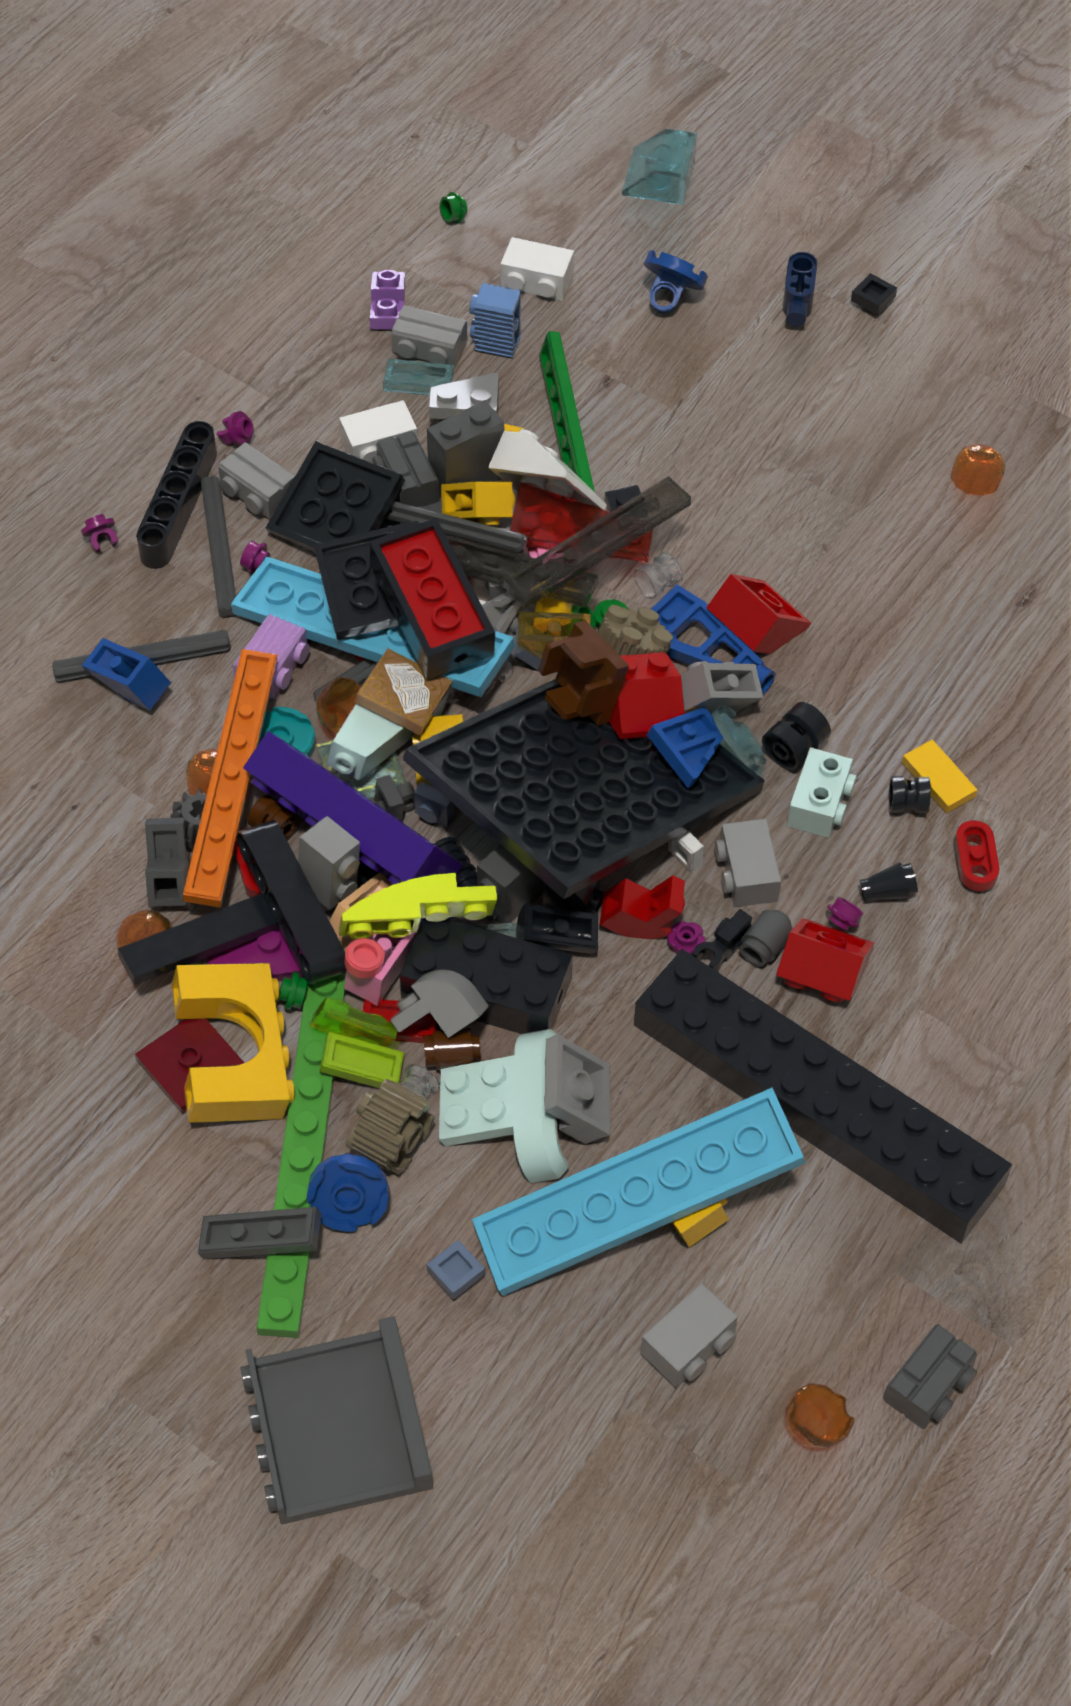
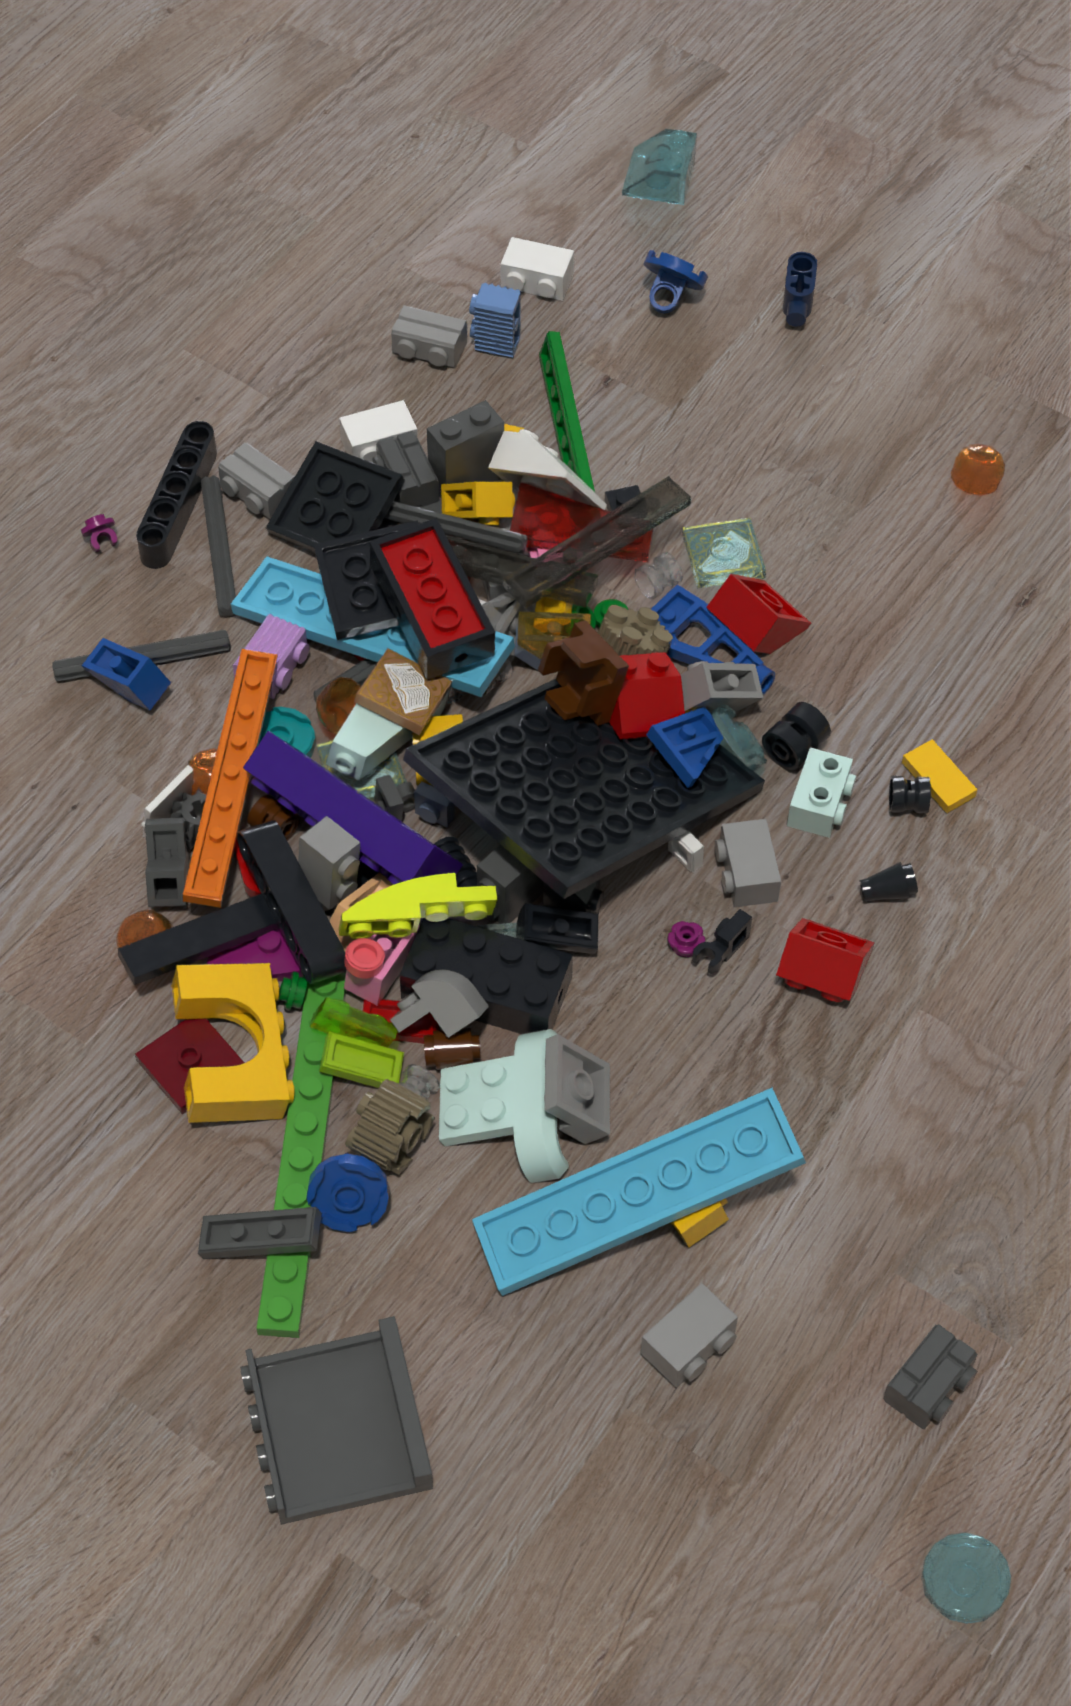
magenta plate [216,411,254,446] -> none
magenta plate [240,541,270,575] -> none
medium lavender slope [370,270,405,329] -> none
clear light blue tile [383,359,454,396] -> none
sand blue plate [427,1240,485,1300] -> none
light grey wing [429,373,499,419] -> none
green plate [439,192,468,224] -> none
red brick [599,875,685,940] -> none
black brick [634,949,1012,1244] -> none
dark grey brick [739,910,793,967] -> none
clear orange hair [785,1383,855,1449] -> none
magenta plate [827,896,864,930] -> none
black plate [851,273,897,315] -> none
red plate [954,820,1000,891] -> none
none -> white piece [141,765,195,839]
none -> clear light blue tile [682,518,766,588]
none -> clear light blue tile [921,1533,1011,1624]

